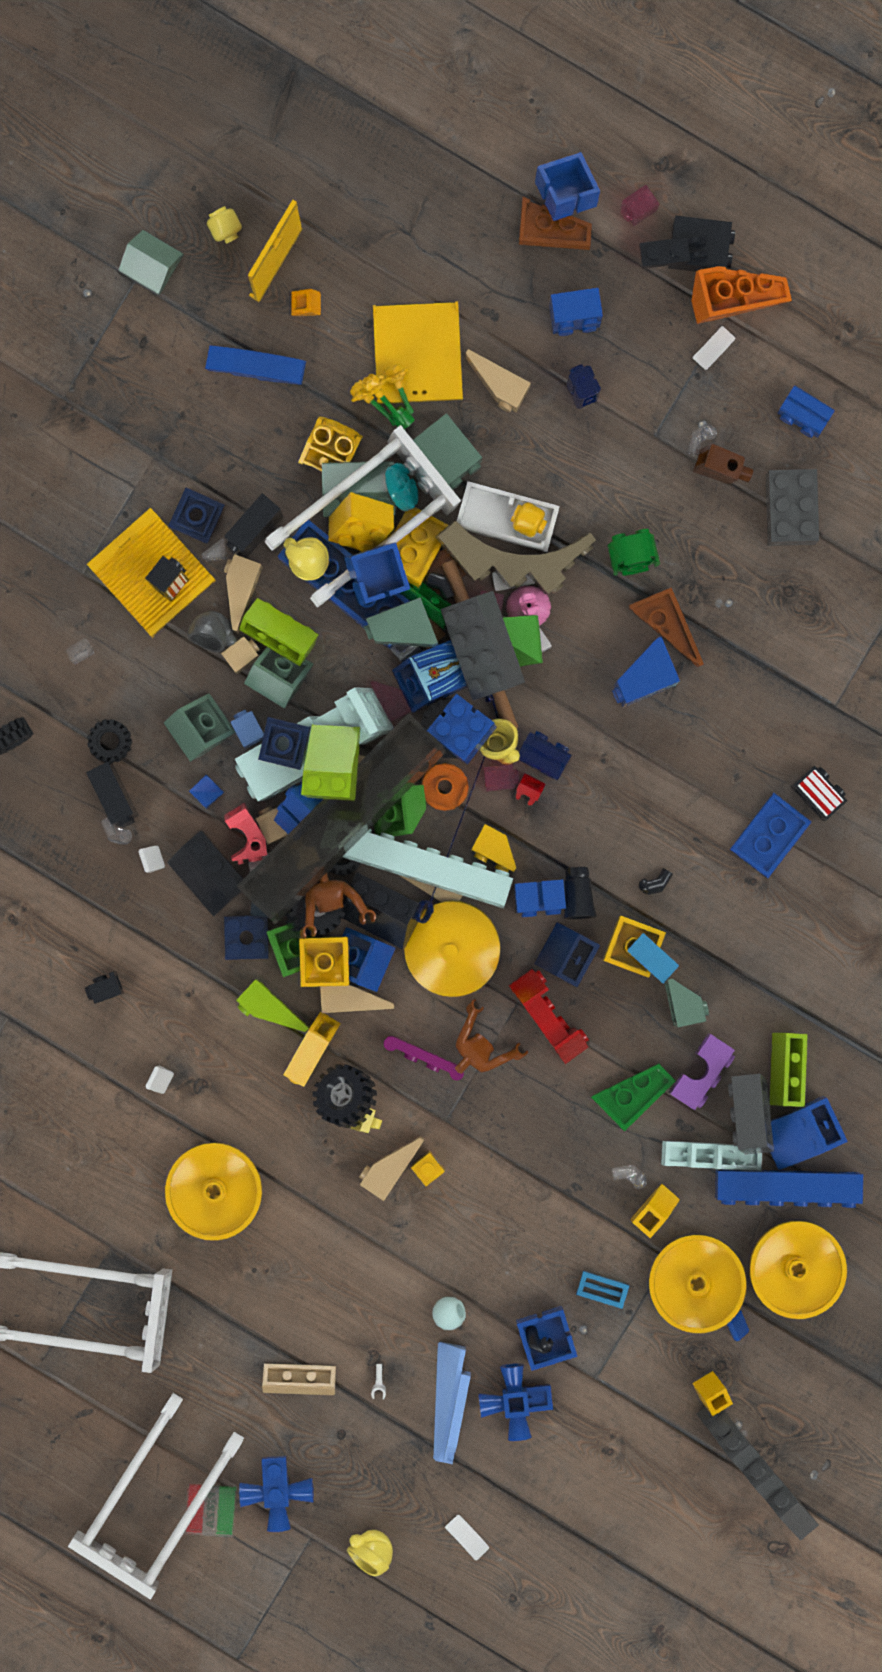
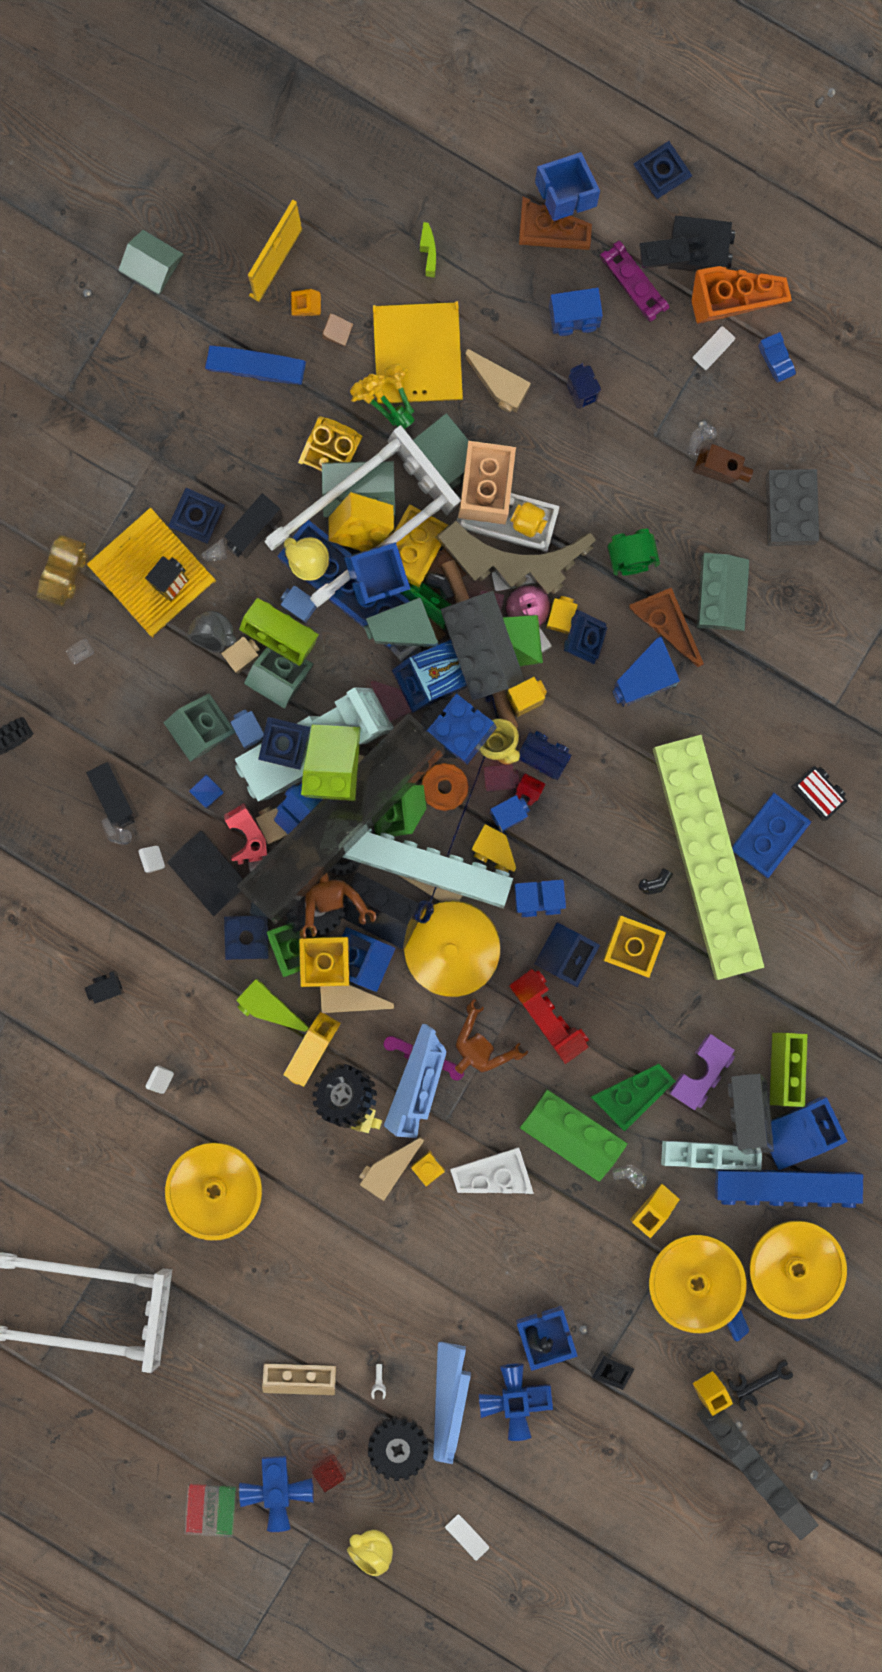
white piece [68,1393,244,1600] -> none
black tyre [87,719,132,763] -> none
light yellow head [207,206,242,244] -> none
tan slope [224,554,263,634] -> none
teal tile [385,463,419,511] -> none
light aqua piece [432,1297,466,1330] -> none
black plant [564,867,597,920] -> none
dark azure tile [576,1271,629,1309] -> none
clear pink brick [620,185,659,226] -> none
dark azure tile [627,933,679,984] -> none
sand green slope [664,978,709,1027] -> none
blue brick [777,385,835,438] -> none
none -> clear yellow brick [36,535,88,606]
none -> medium blue brick [280,585,317,624]
none -> clear red brick [312,1454,346,1493]
none -> medium nougat slope [322,313,353,347]
none -> black wheel [368,1416,428,1481]
none -> light blue wedge [384,1024,447,1138]
none -> lime slope [420,222,436,278]
none -> white wing [450,1147,534,1194]
none -> light nougat slope [458,441,516,525]
none -> blue brick [489,795,530,833]
none -> yellow brick [507,677,547,717]
none -> bright green slope [520,1088,627,1182]
none -> yellow brick [546,596,578,635]
none -> dark blue piece [564,610,608,664]
none -> black slope [590,1351,634,1390]
none -> magenta plate [599,240,670,322]
none -> dark blue piece [633,141,692,200]
none -> yellowish green brick [653,735,764,980]
none -> sand green slope [697,553,749,631]
none -> black bar [728,1360,794,1412]
none -> blue leg [758,332,796,383]

